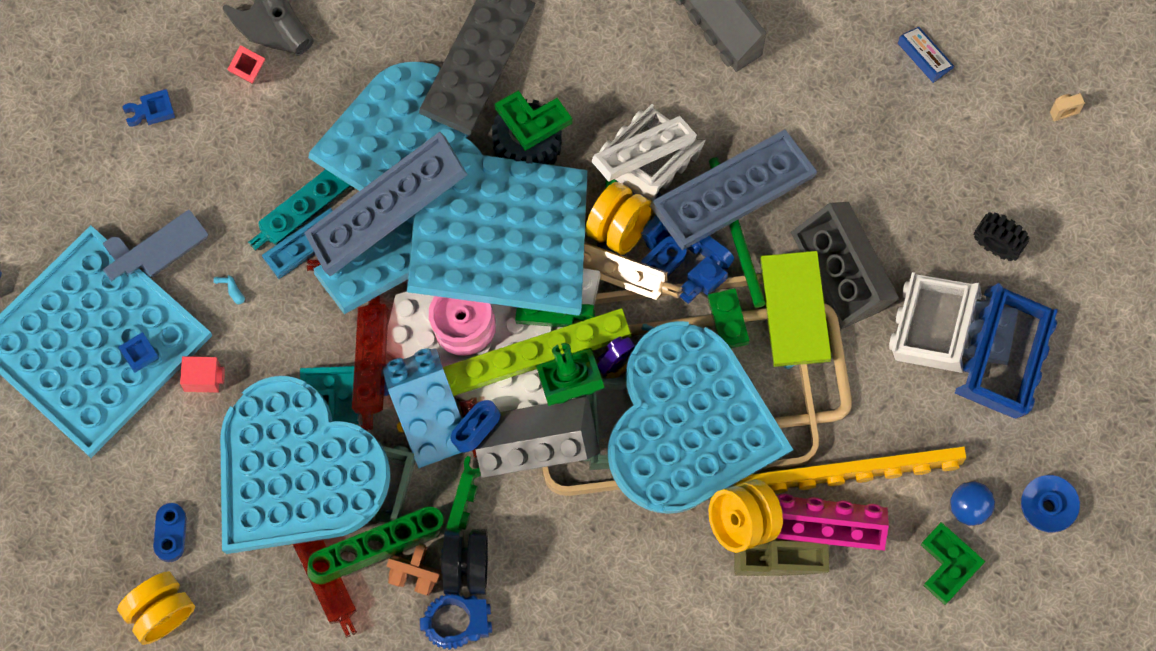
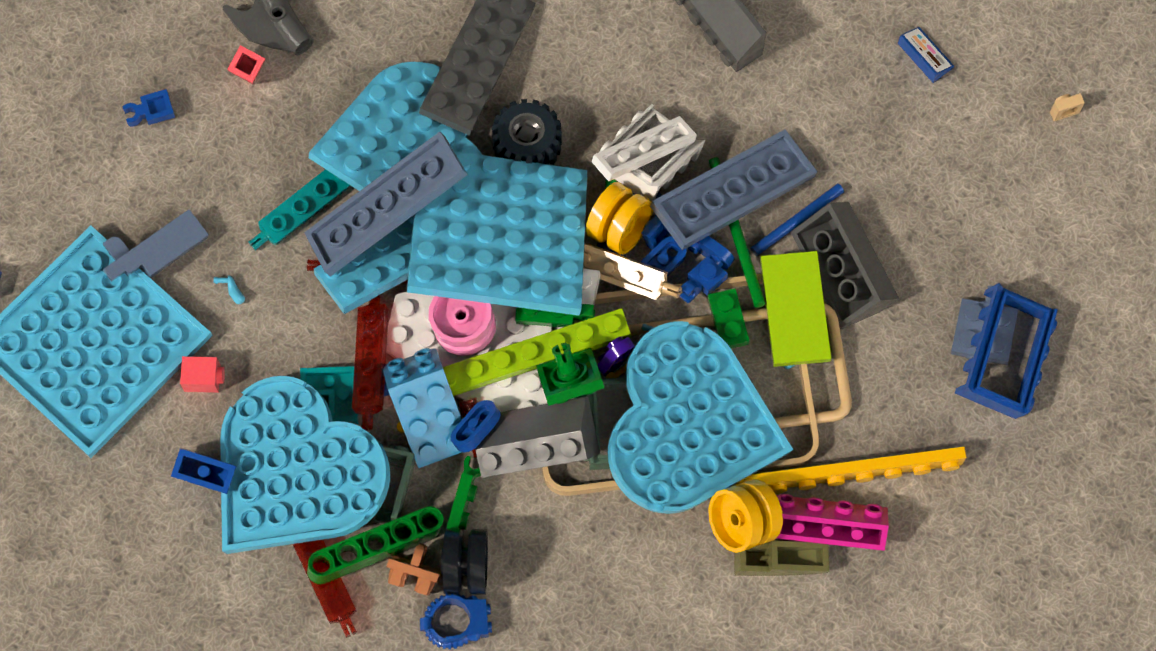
yellow wheel [117,571,196,645] -> none
blue plate [118,332,159,373] -> none
blue plate [153,503,187,562] -> none
dark azure tile [262,208,333,279] -> none
green plate [495,90,573,151] -> none
window [889,272,982,373] -> none
green plate [921,522,986,605] -> none
blue hair [950,481,995,526] -> none
black tyre [973,212,1030,261] -> none
blue dish [1021,475,1080,533] -> none
none -> blue slope [171,448,236,494]
none -> blue bar [750,183,844,256]

